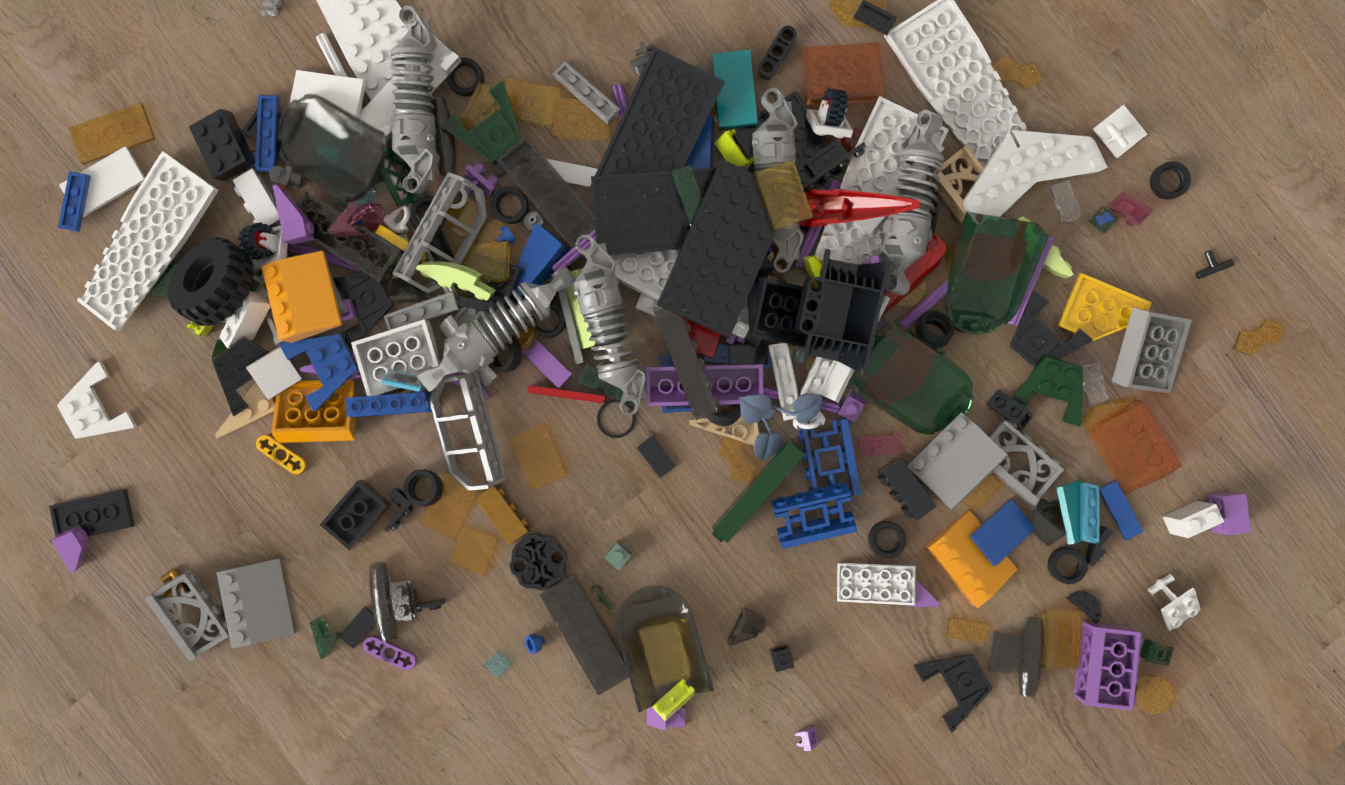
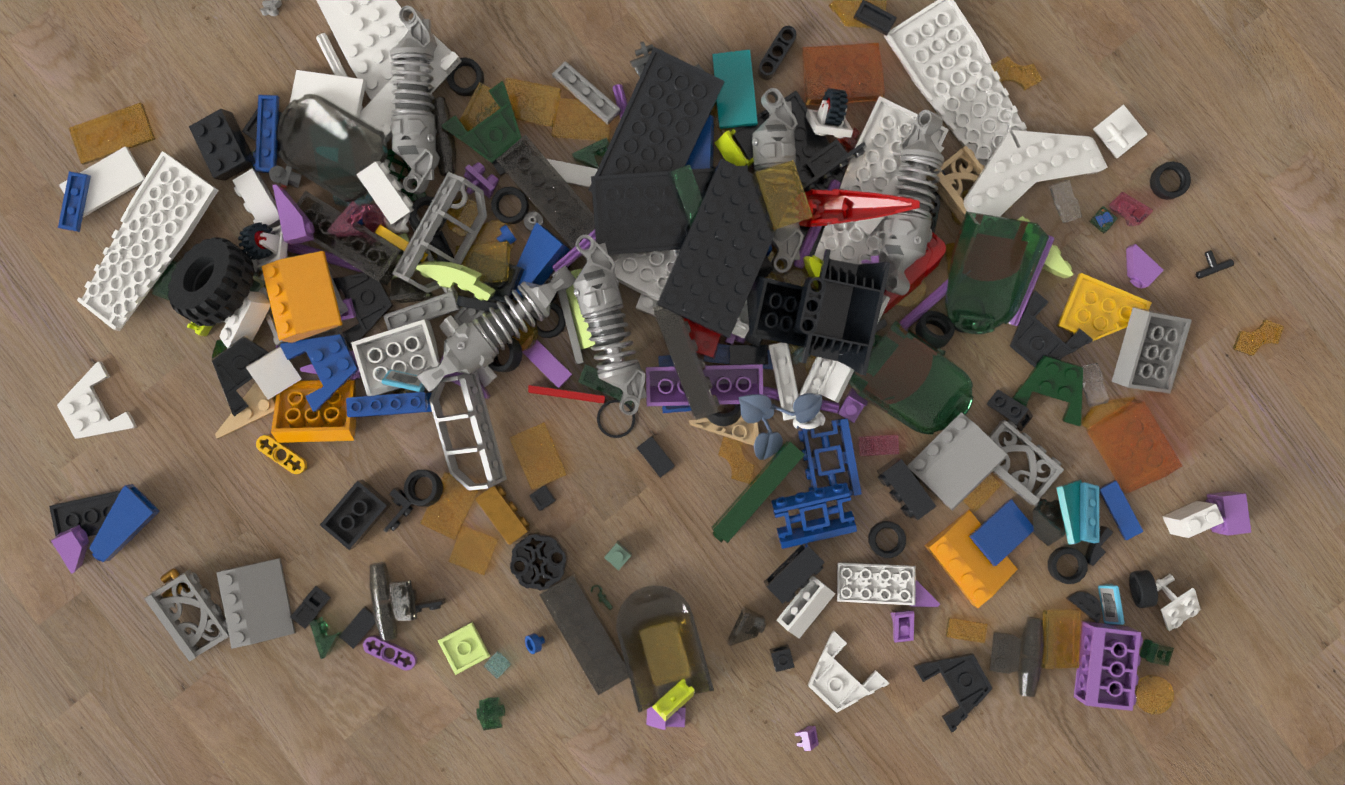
none -> blue slope [89,484,160,562]
none -> black slope [290,586,331,630]
none -> white brick [356,161,414,224]
none -> yellowish green plate [438,622,490,675]
none -> clear green brick [476,697,505,731]
none -> black tile [529,485,556,511]
none -> clear green slope [572,137,609,169]
none -> black brick [764,544,825,604]
none -> white brick [776,575,835,638]
none -> white wing [808,630,889,713]
none -> medium lavender slope [890,610,914,643]
none -> slope [1098,583,1125,625]
none -> medium lavender slope [1126,244,1163,289]
none -> black tyre [1129,570,1158,608]

